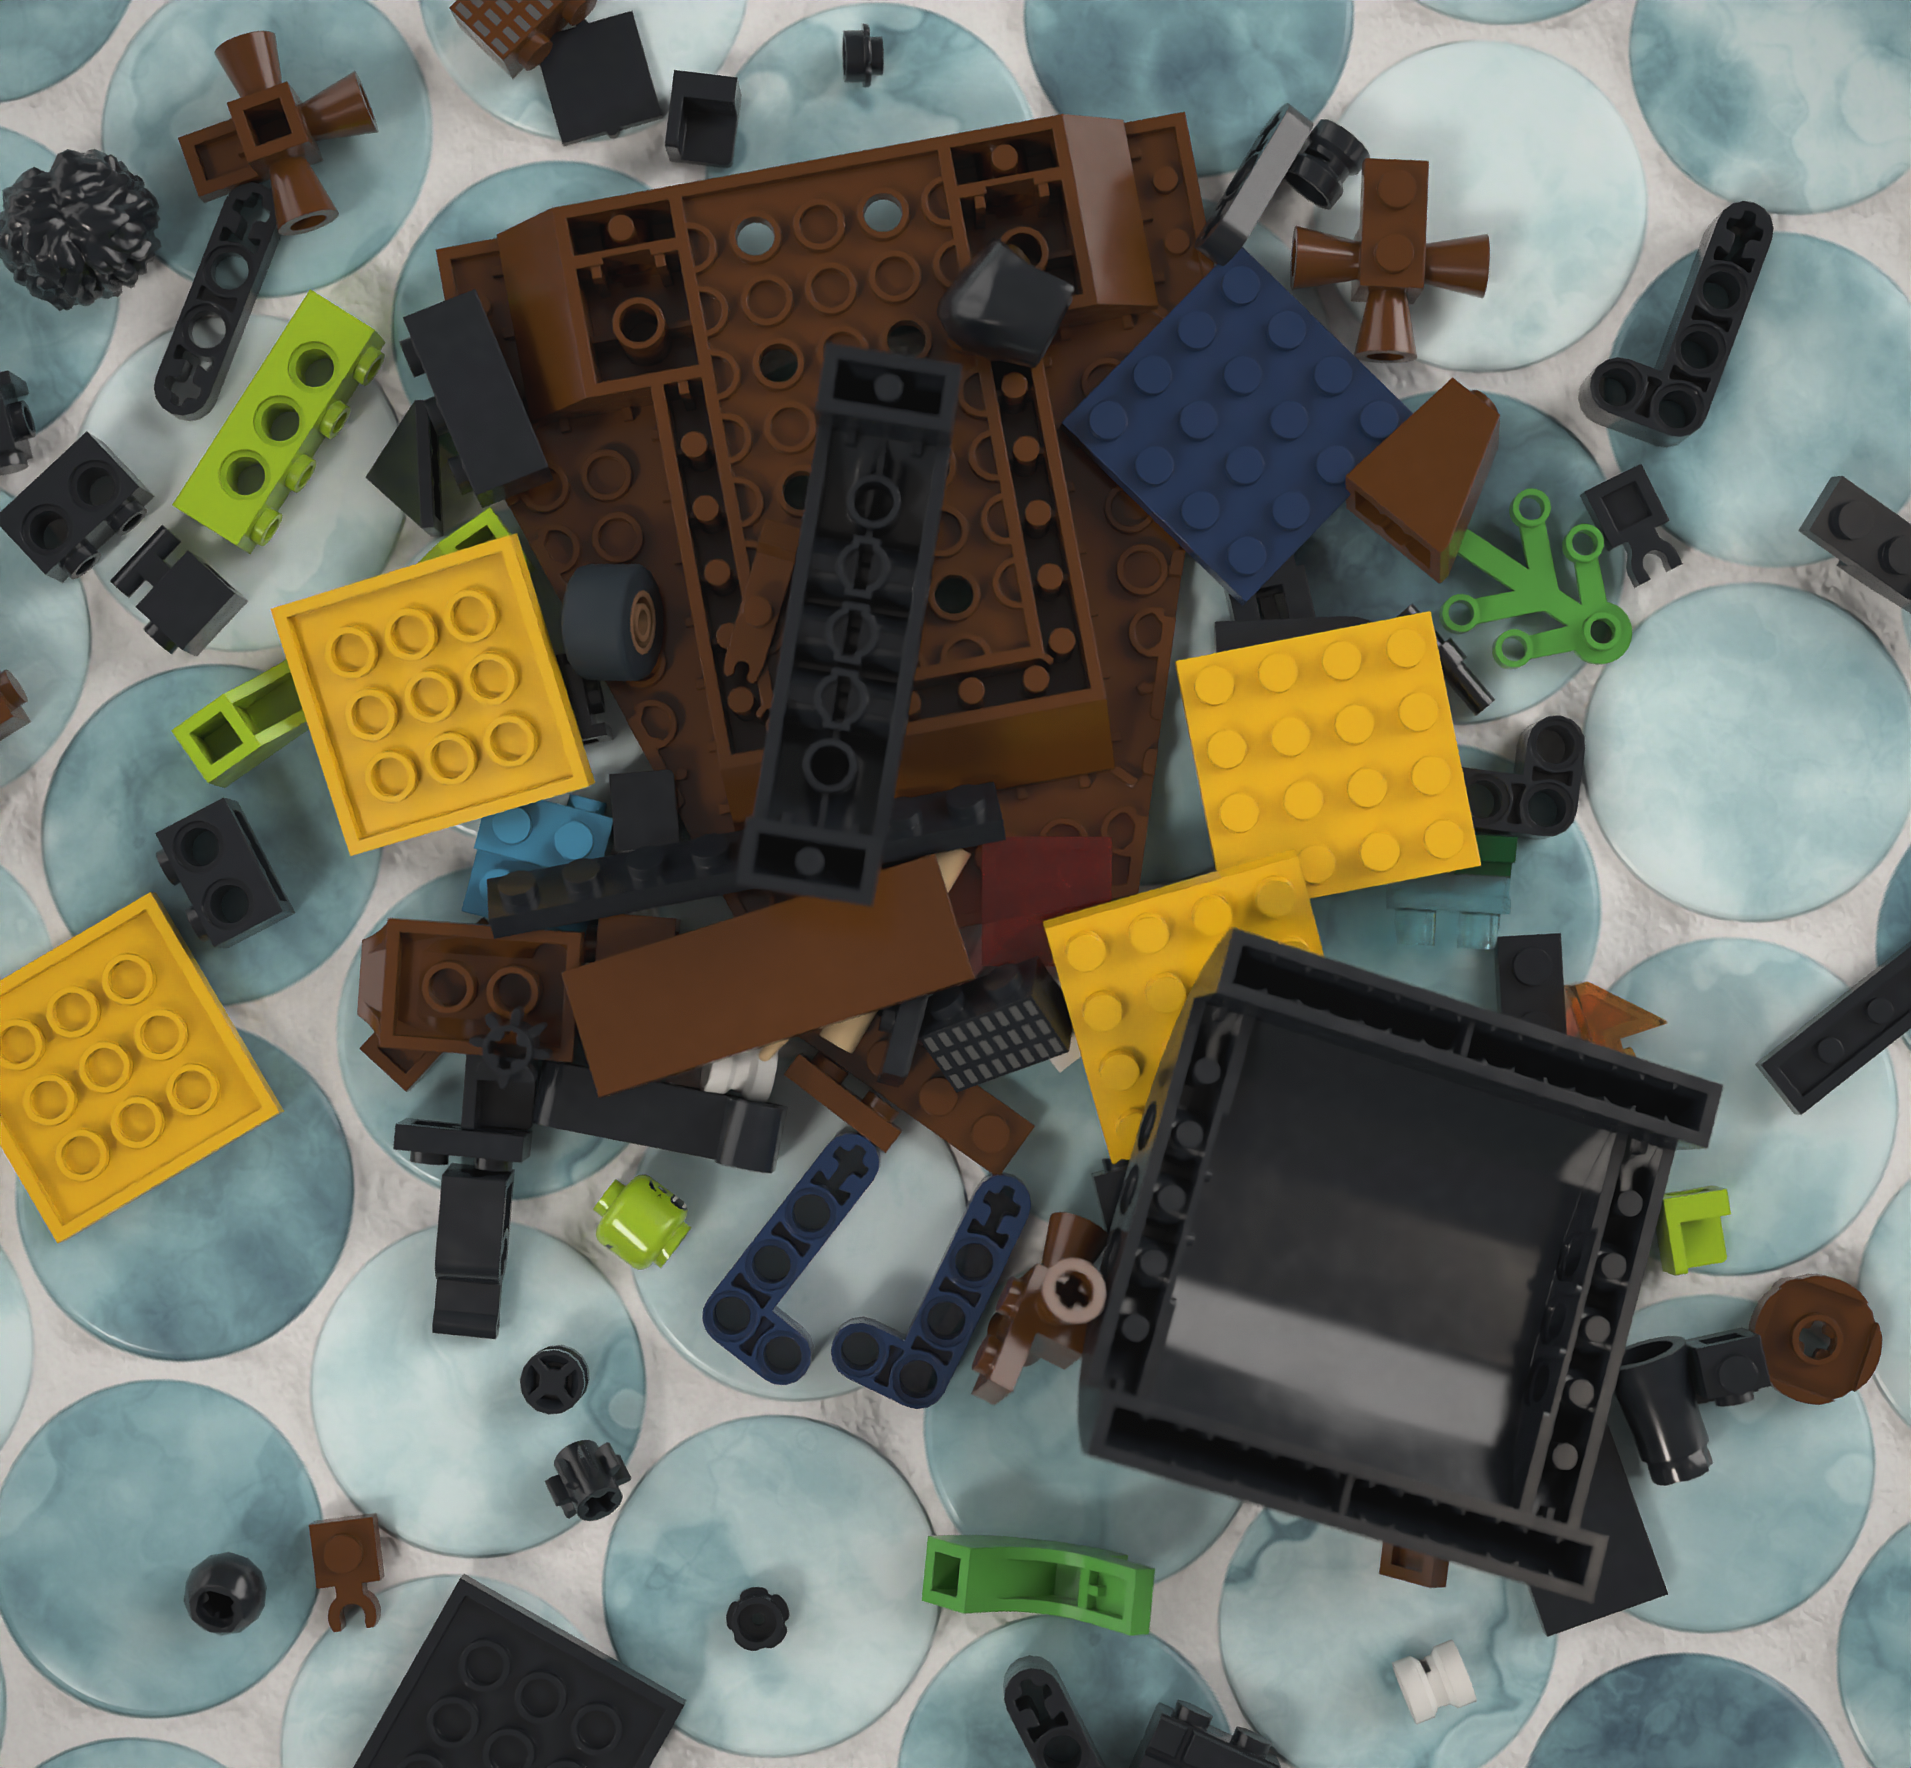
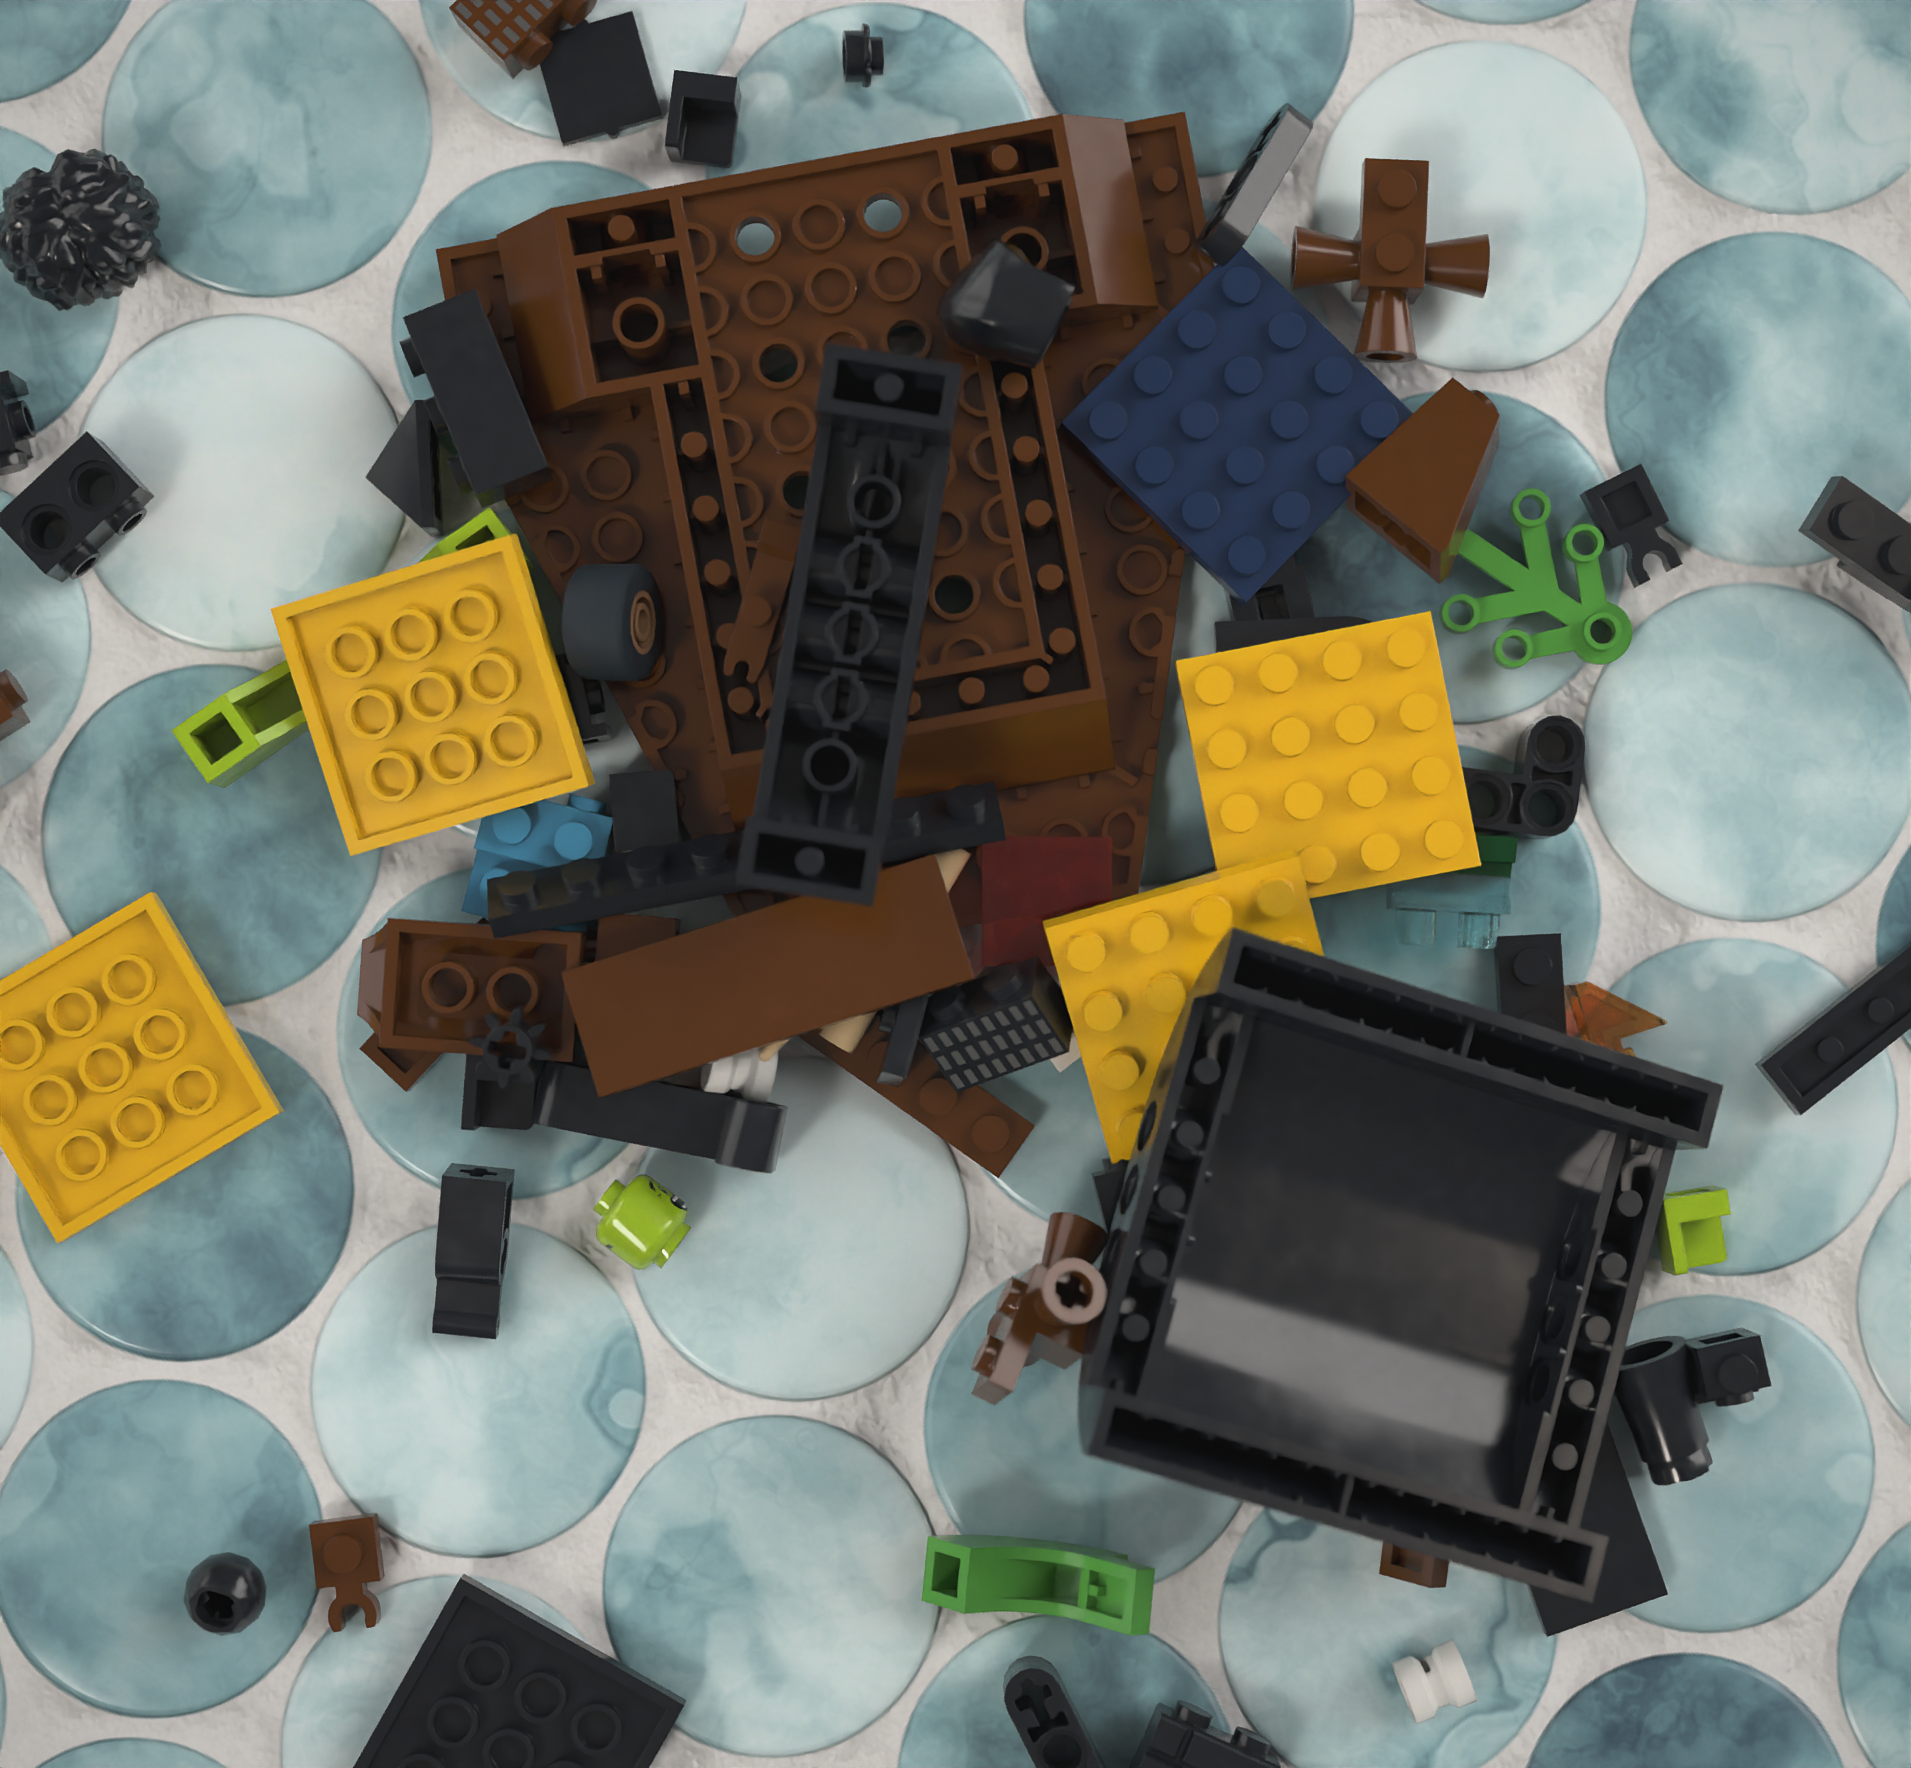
black brick [110,525,248,657] -> none
black beam [154,182,281,421] -> none
black brick [155,797,295,948] -> none
lime brick [172,289,386,554] -> none
reddish brown brick [178,31,379,236] -> none
black plate [393,1118,533,1172] -> none
black wheel [520,1345,590,1415] -> none
black gear [545,1440,631,1521] -> none
dark blue beam [702,1131,881,1385] -> none
black plate [726,1587,790,1651] -> none
reddish brown plate [784,1051,902,1153] -> none
dark blue beam [831,1172,1031,1409] -> none
black wheel [1284,119,1370,210] -> none
black bar [1396,603,1495,716] -> none
black beam [1578,201,1774,448] -> none
reddish brown plate [1748,1274,1882,1405] -> none

